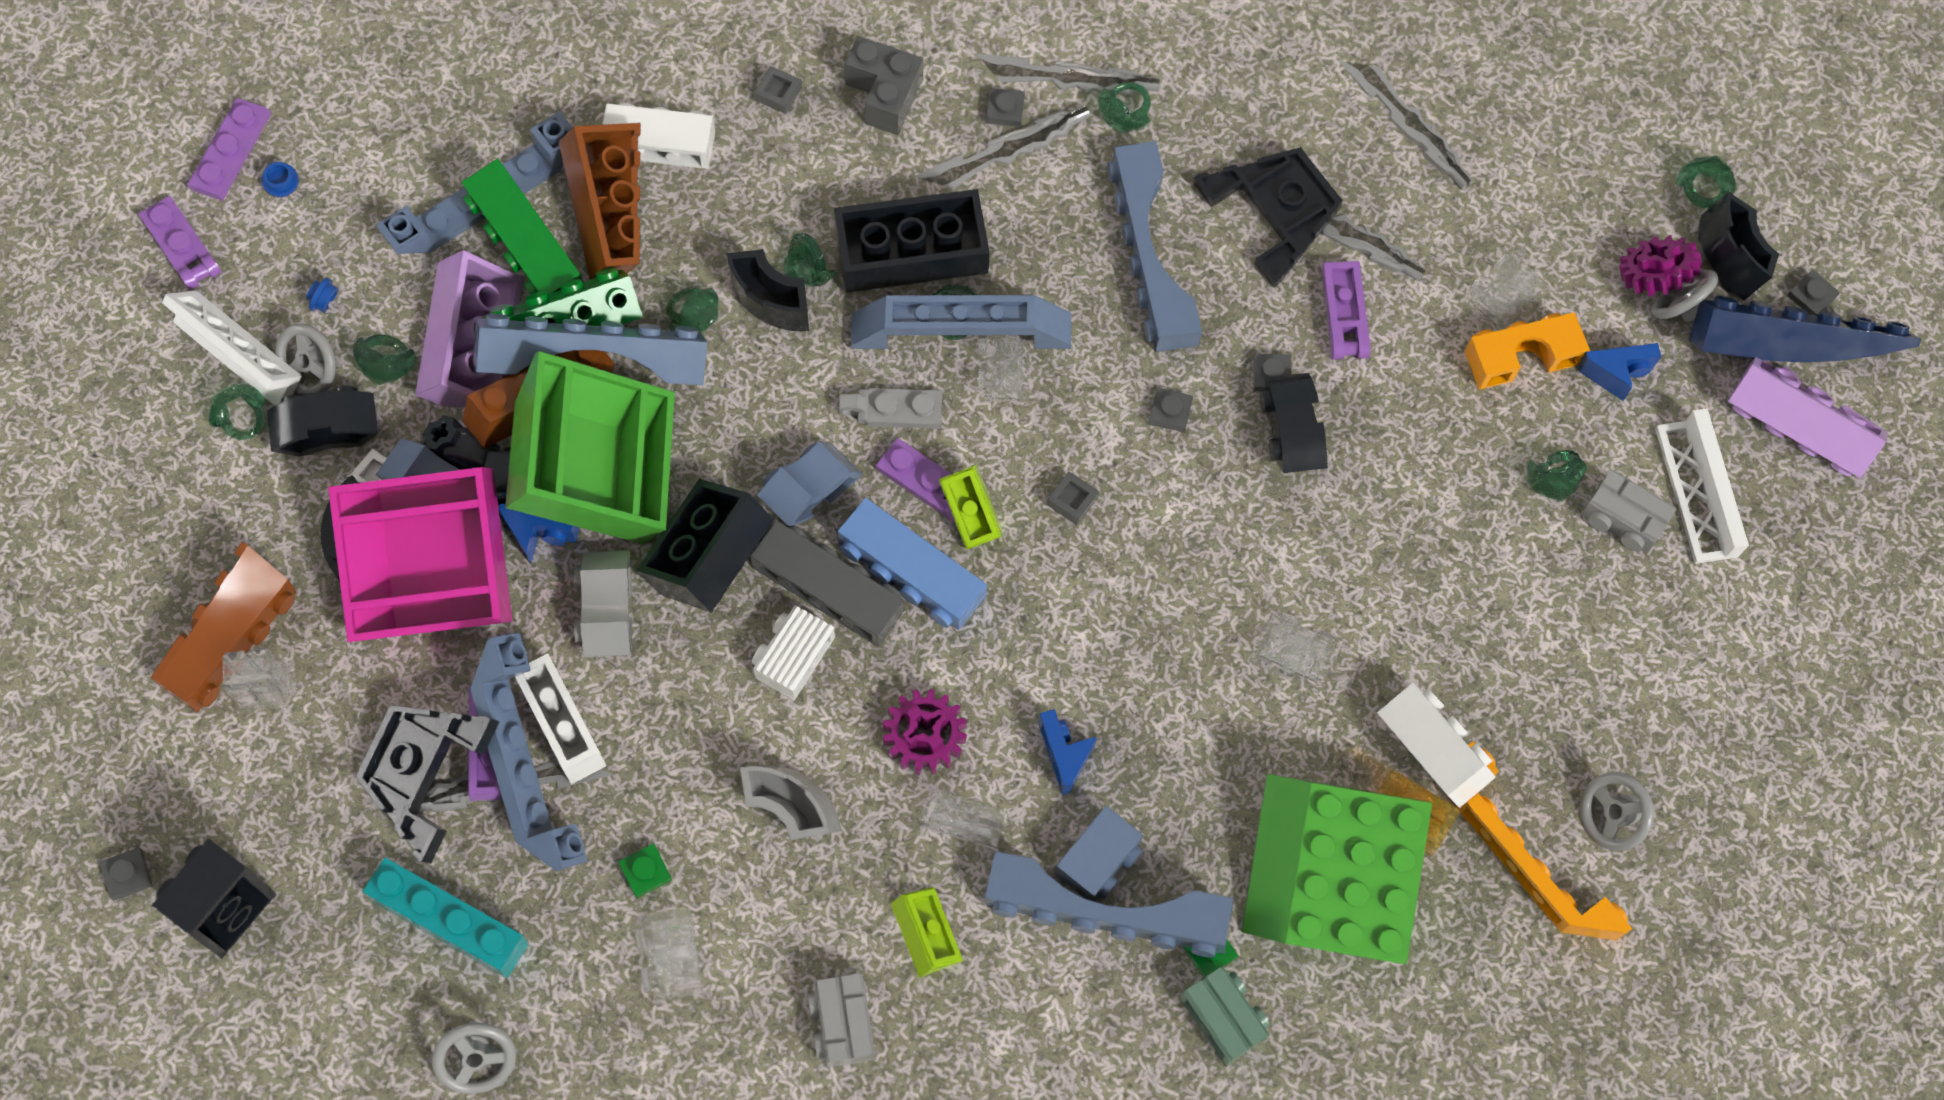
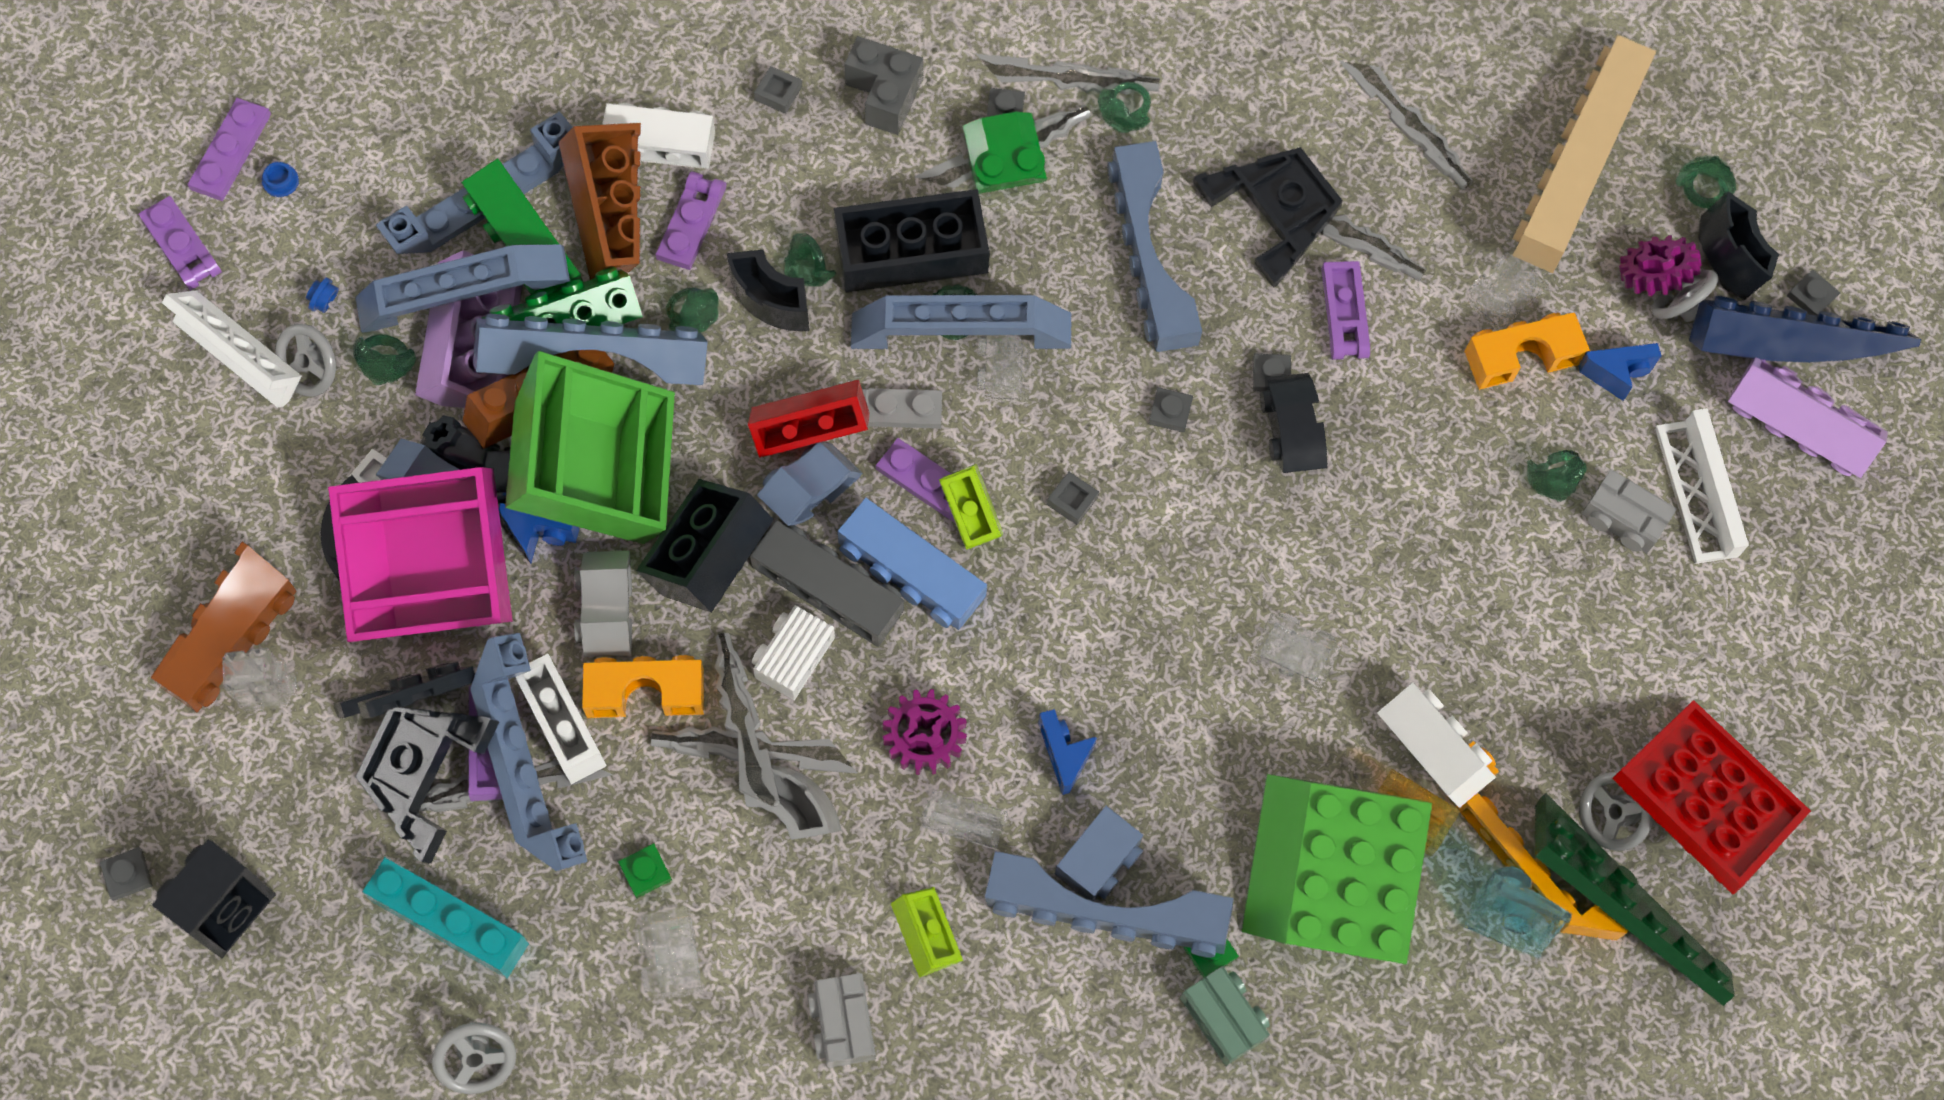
clear green piece [209,382,265,440] -> none
black brick [267,386,378,457] -> none
none -> black wing [333,661,475,718]
none -> sand blue slope [355,245,570,333]
none -> light orange arch [582,655,704,718]
none -> light grey sword [651,726,858,774]
none -> medium lavender plate [656,171,726,270]
none -> light grey sword [714,633,780,806]
none -> red brick [748,379,870,458]
none -> green slope [962,112,1047,194]
none -> clear light blue slope [1465,866,1572,959]
none -> tan brick [1513,35,1657,274]
none -> dark green wing [1535,793,1735,1006]
none -> red plate [1612,700,1811,895]

